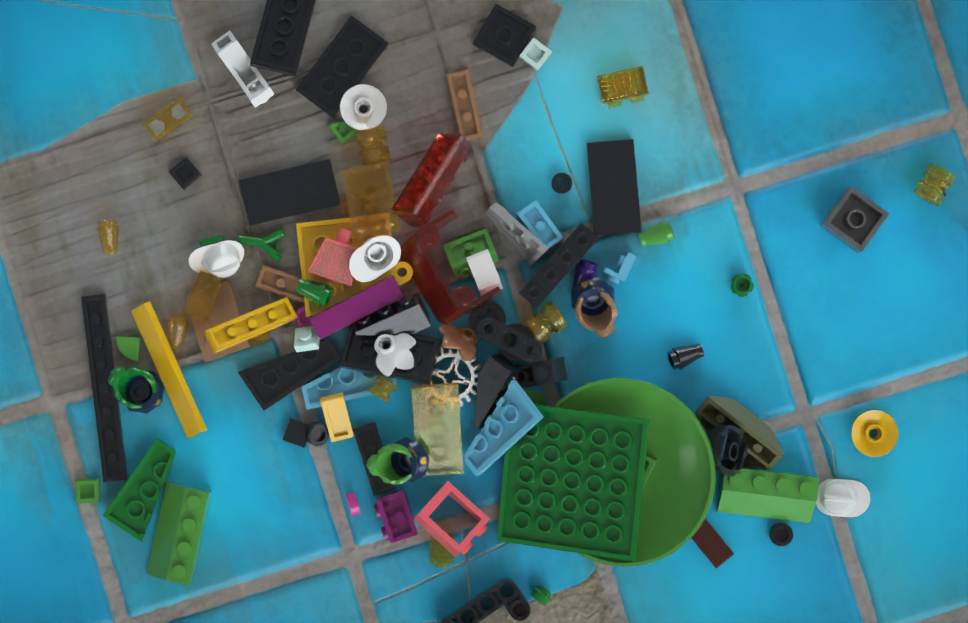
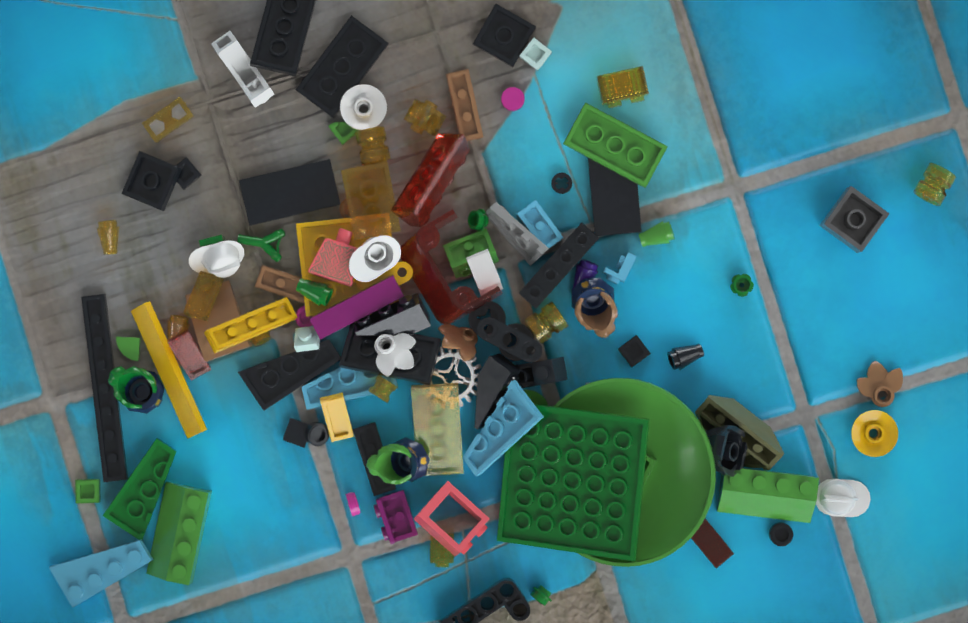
none -> medium azure wing [49,539,154,608]
none -> black tile [121,151,182,211]
none -> clear red tile [167,329,211,381]
none -> clear yellow brick [404,99,447,137]
none -> green plate [468,209,489,232]
none -> dark pink tile [501,87,525,111]
none -> bright green tile [563,102,668,188]
none -> black tile [618,335,651,368]
none -> medium nougat plate [857,361,903,407]

